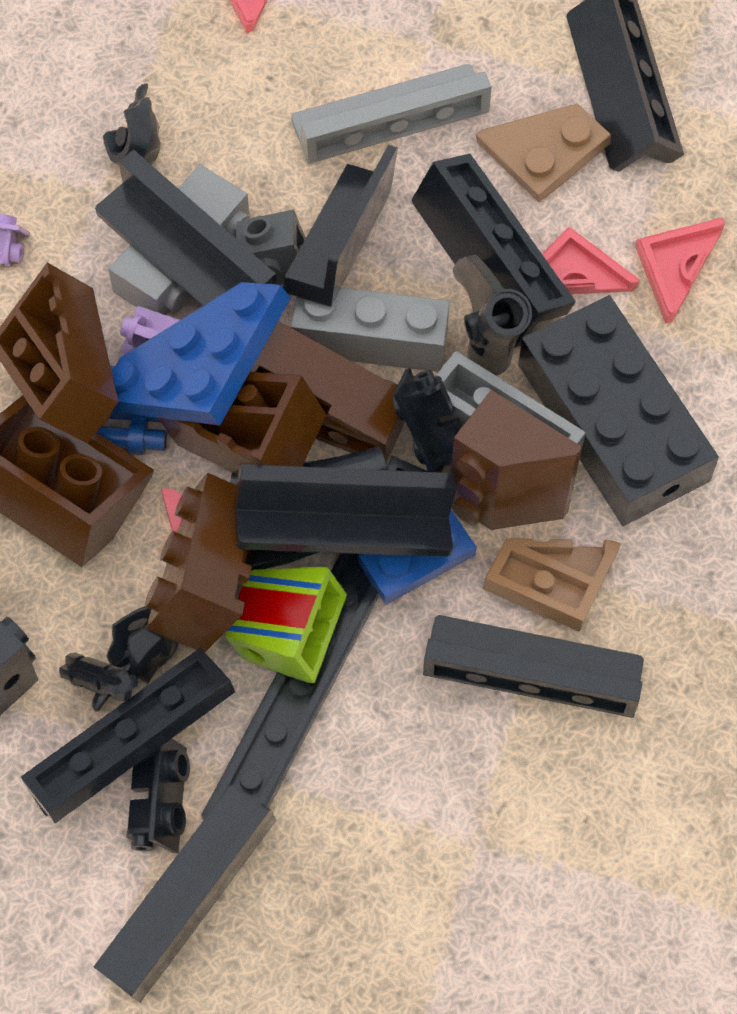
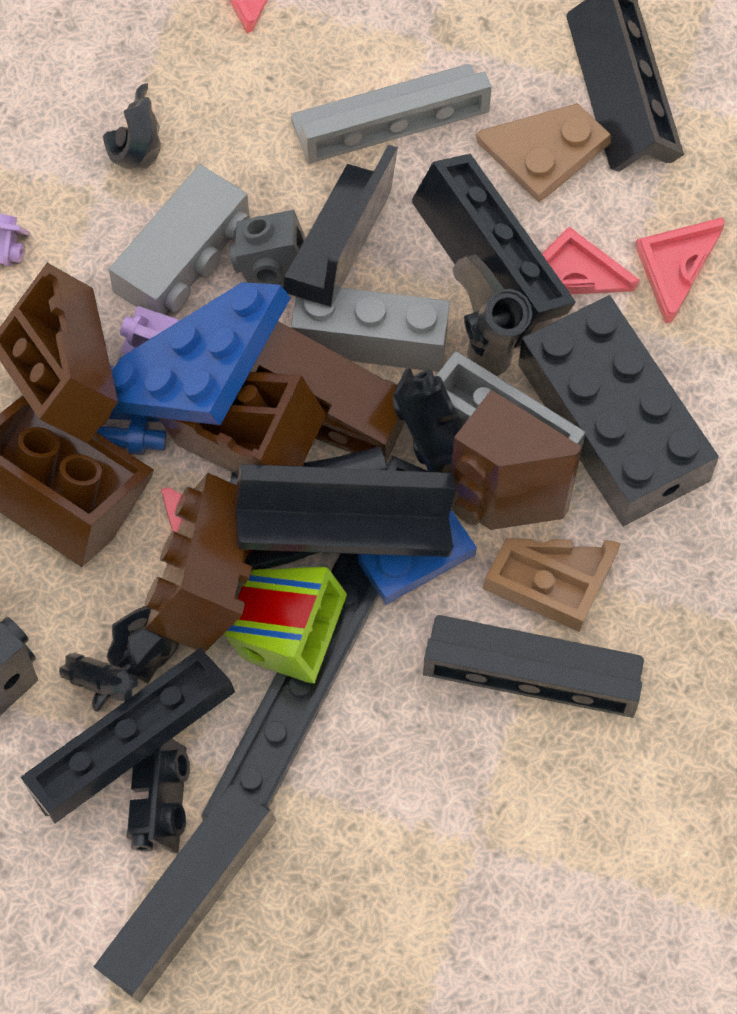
black panel [95,149,276,308] -> none

